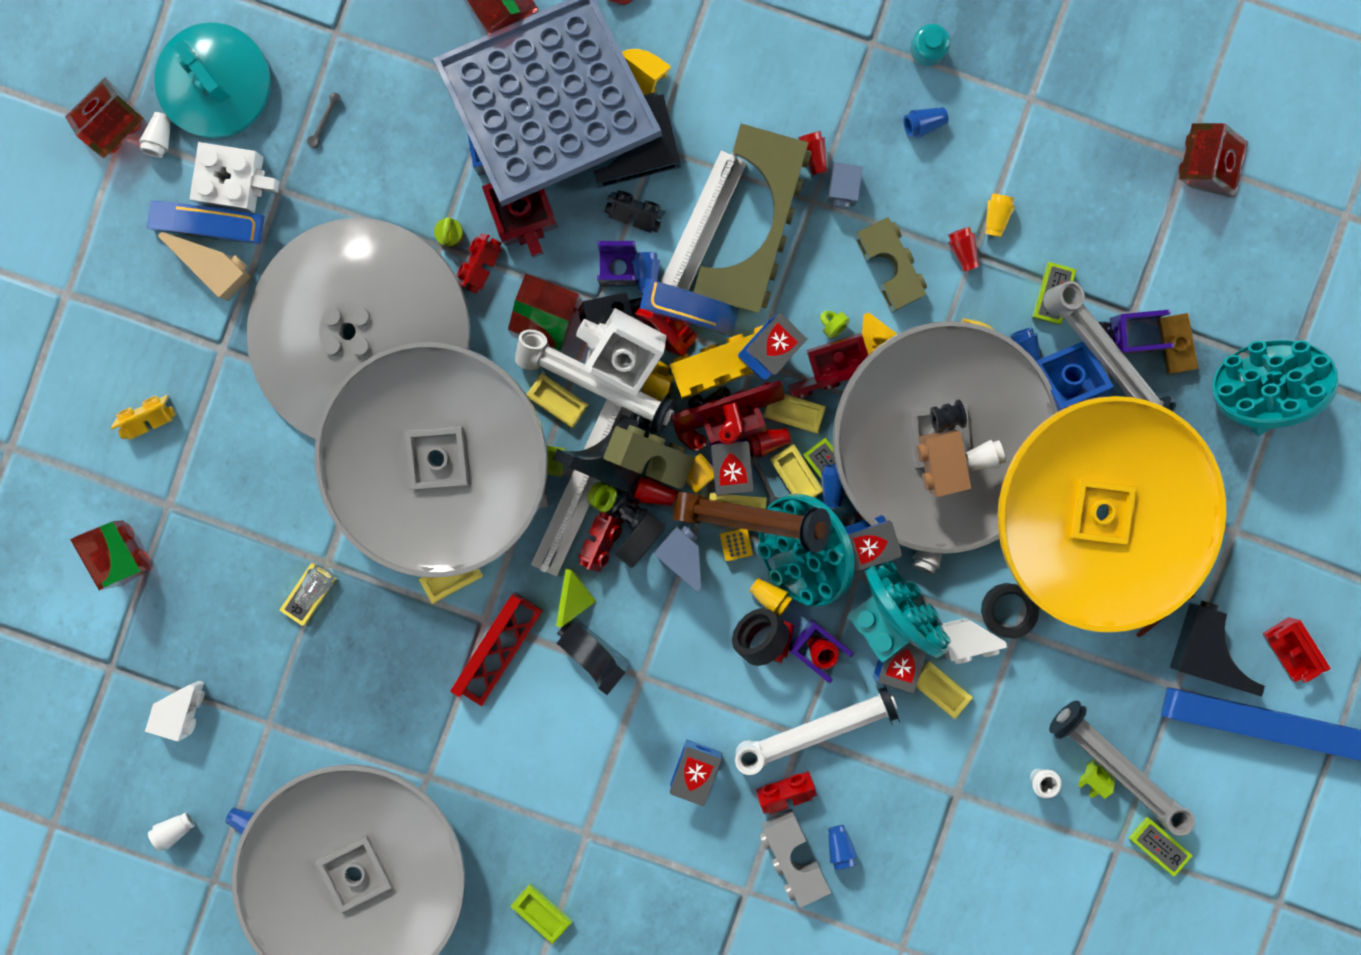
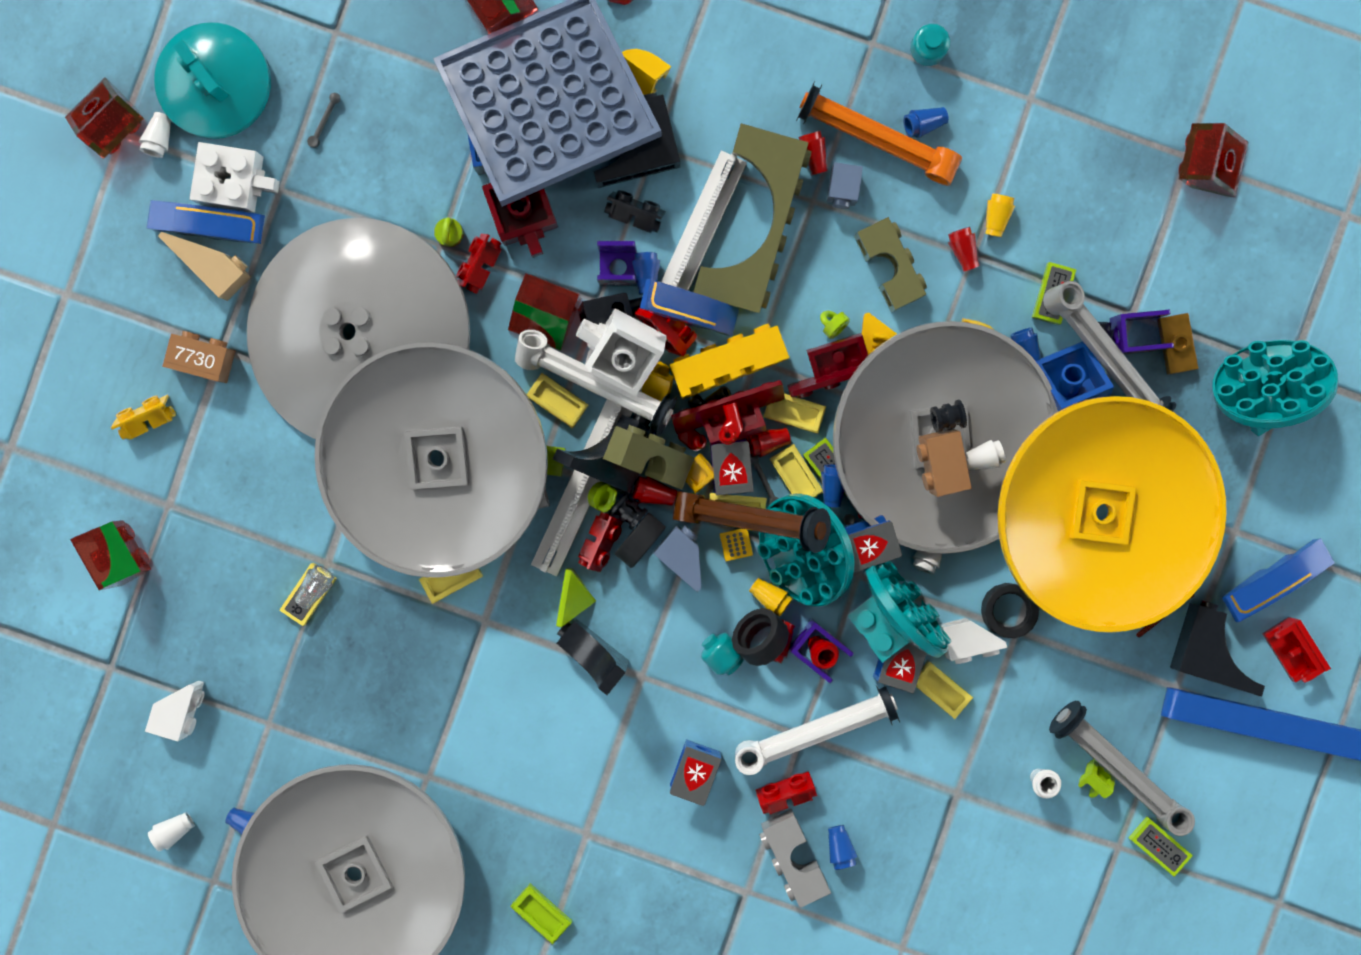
red fence [450,592,543,707] -> none
piece [738,313,807,380] -> none
none -> medium nougat brick [162,331,236,383]
none -> teal head [701,633,744,675]
none -> orange piece [796,81,962,186]
none -> blue slope [1222,538,1335,622]

